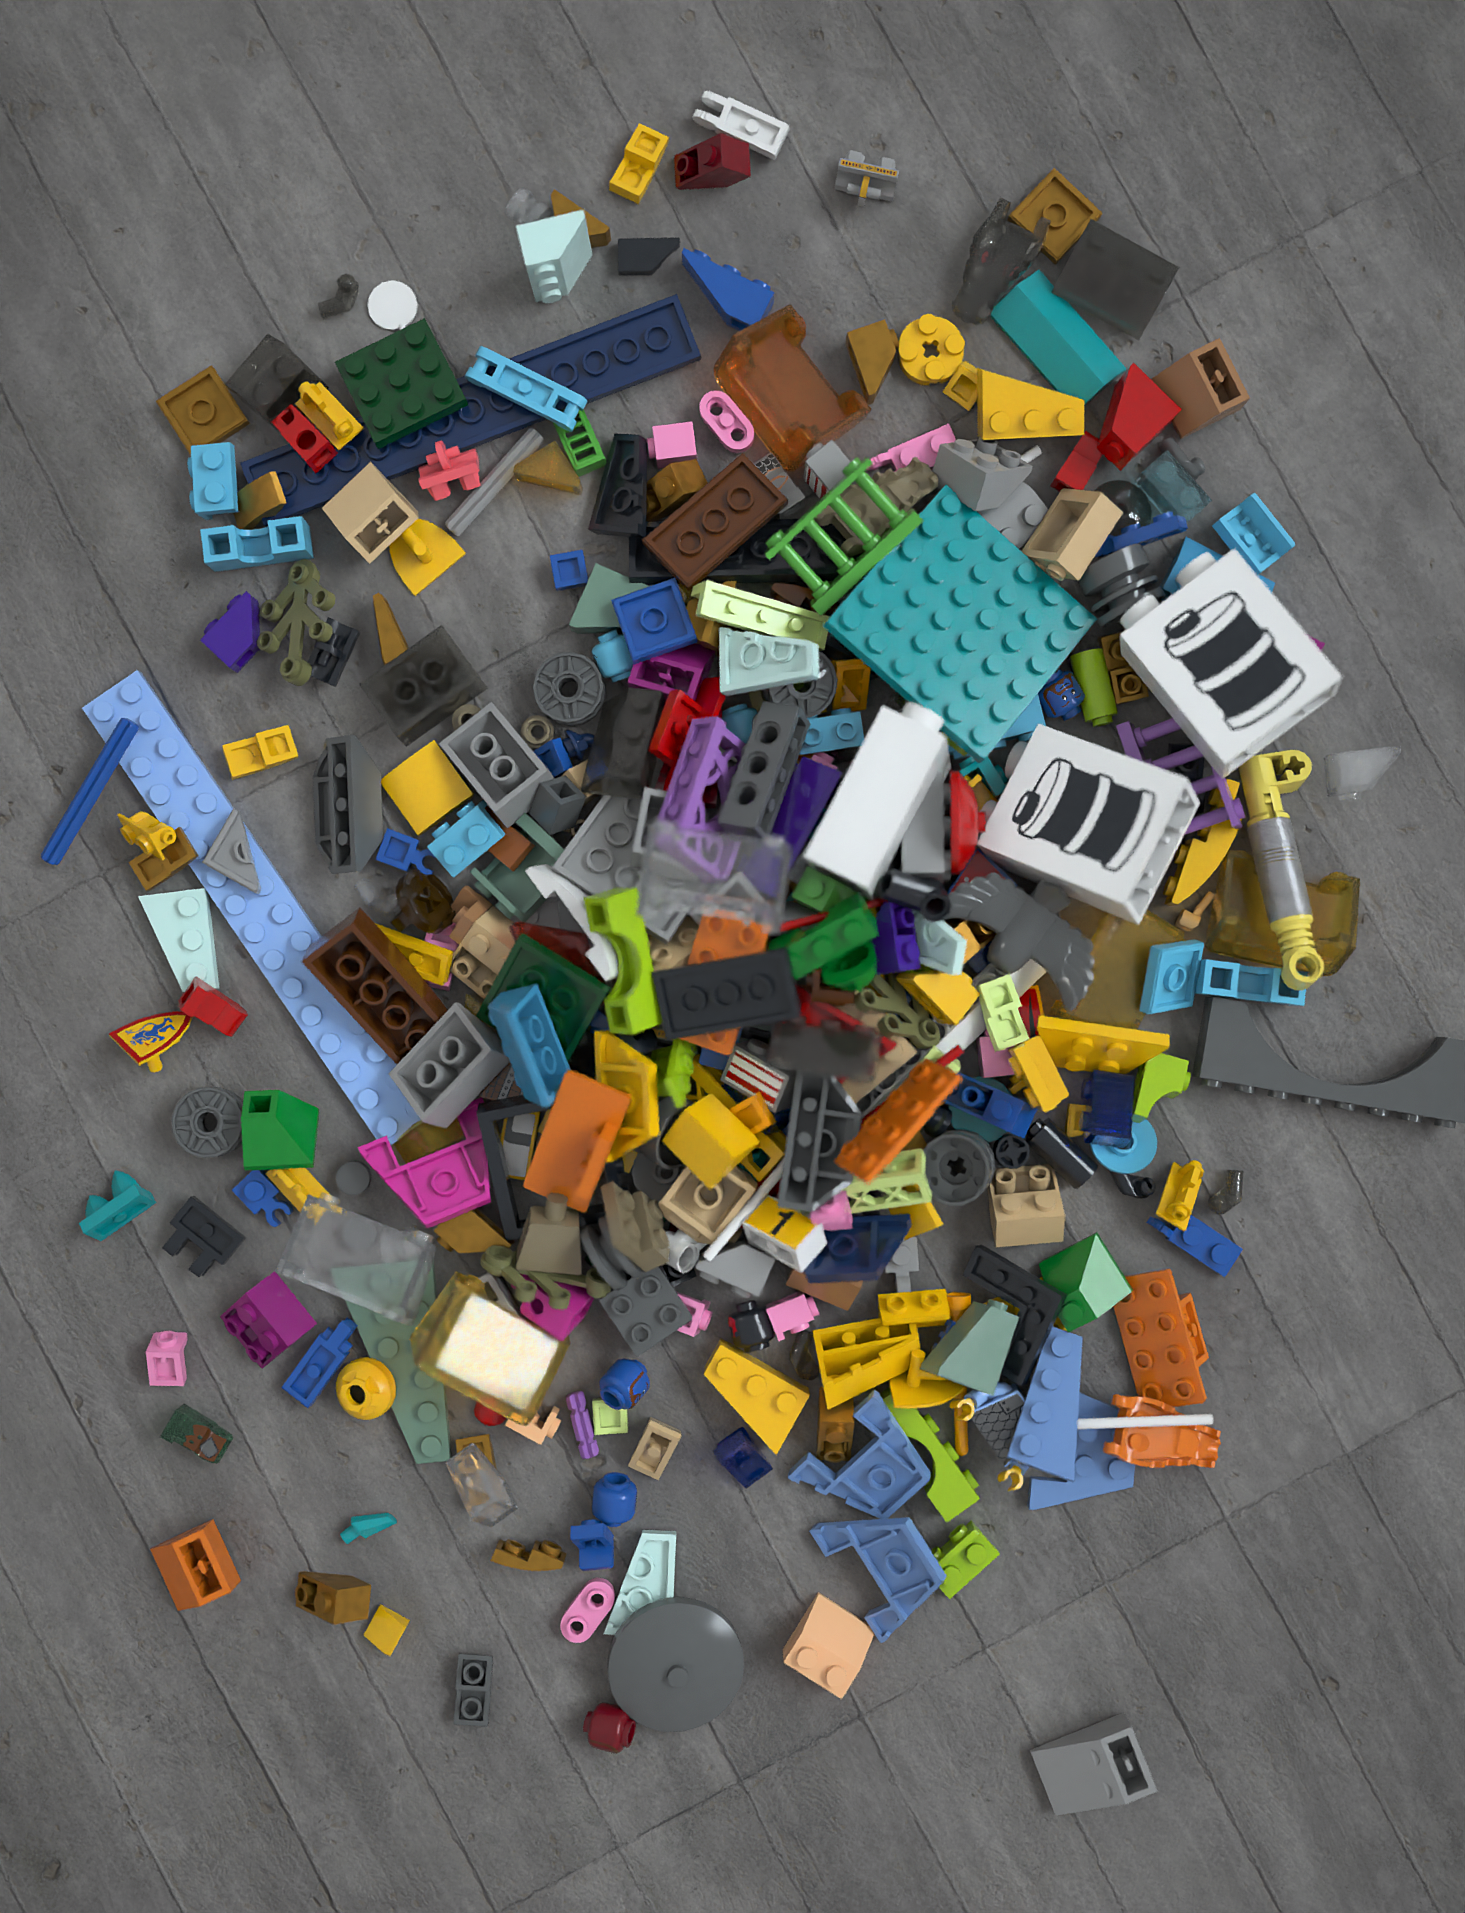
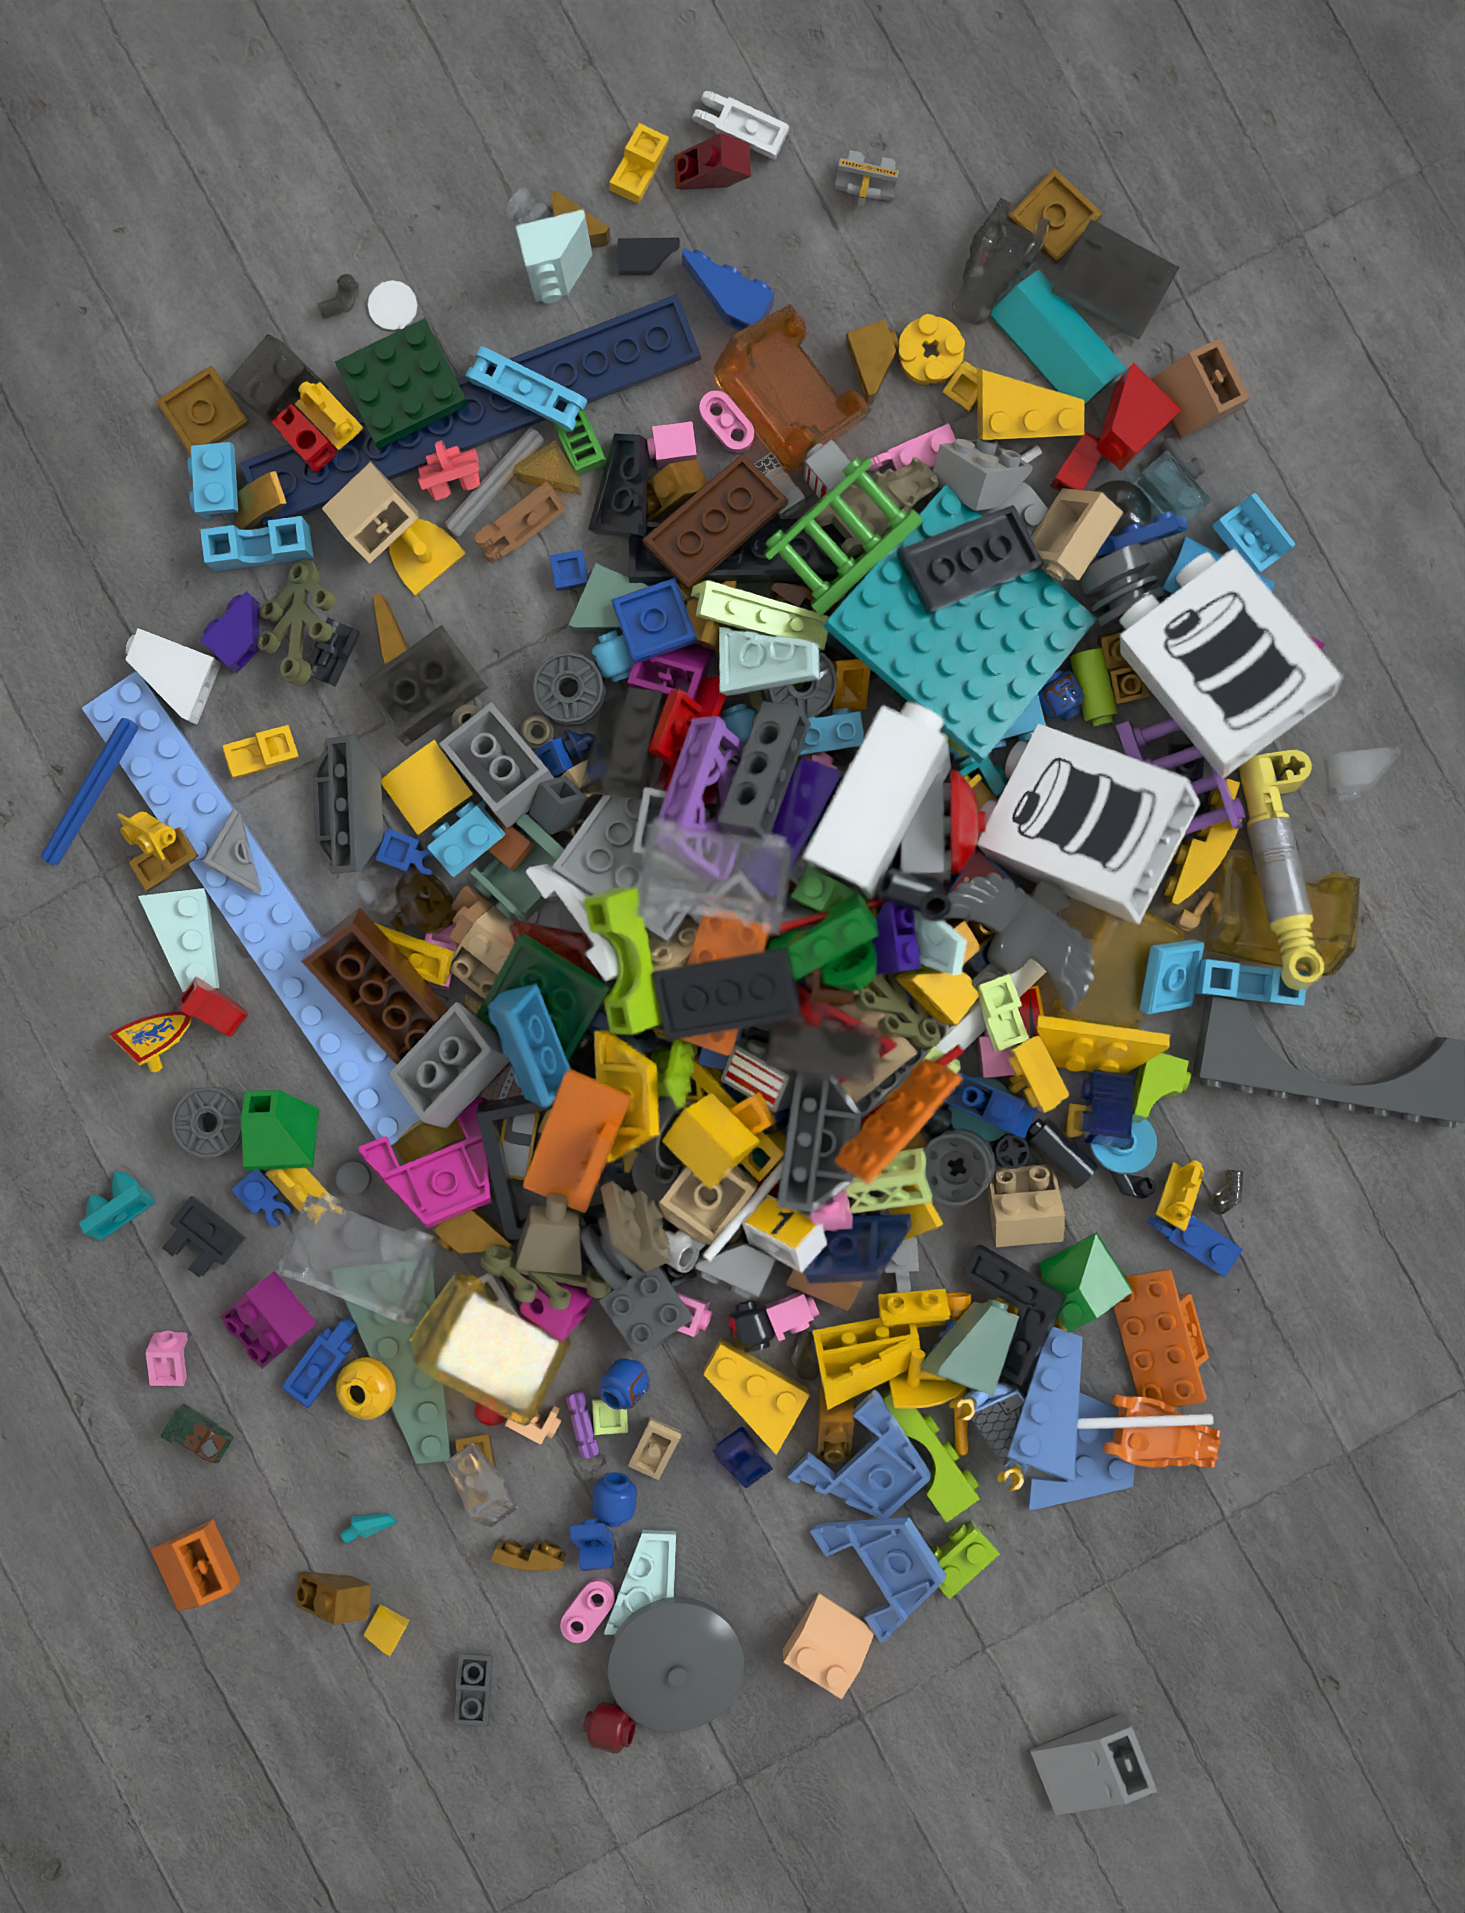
none -> white slope [125,628,222,725]
none -> medium nougat hinge [474,481,565,562]
none -> black tile [896,505,1044,615]

